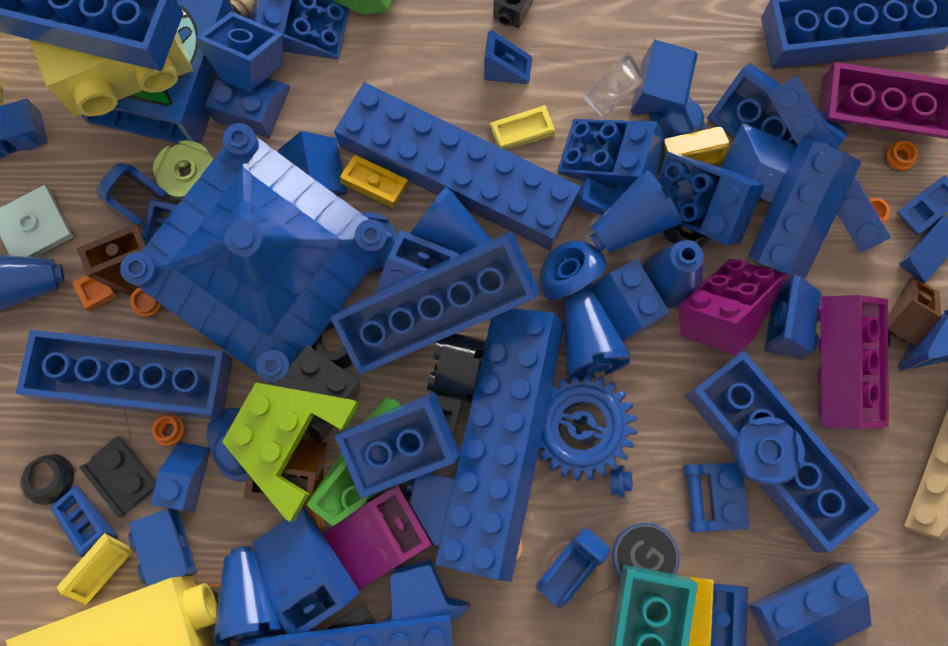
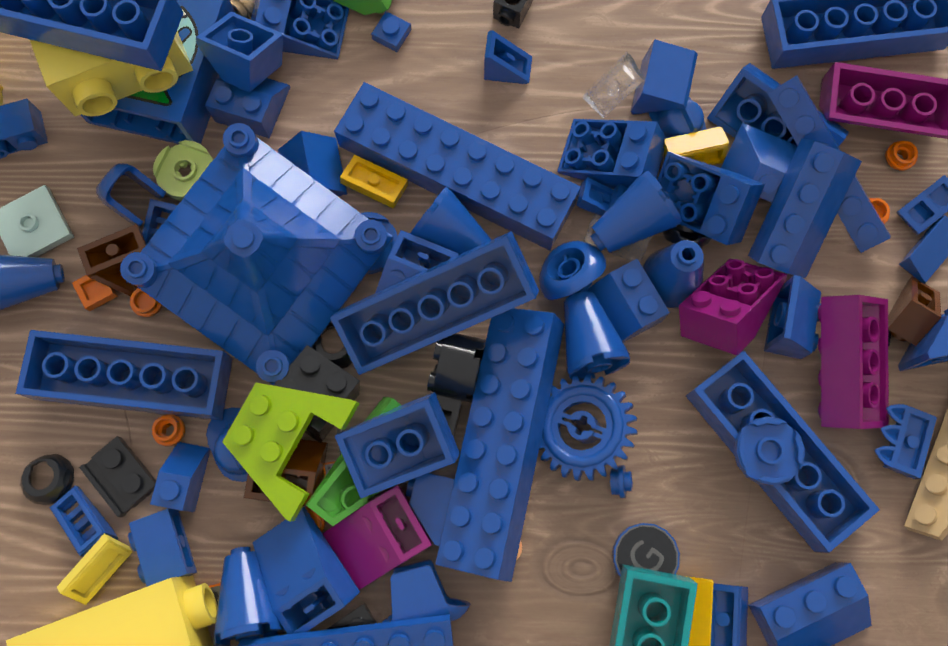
light yellow tile [490,105,556,151] -> none
blue animal [536,528,610,608] -> none
blue plate [683,462,750,532] -> none
none -> blue plate [371,11,412,52]
none -> blue plate [874,404,937,479]

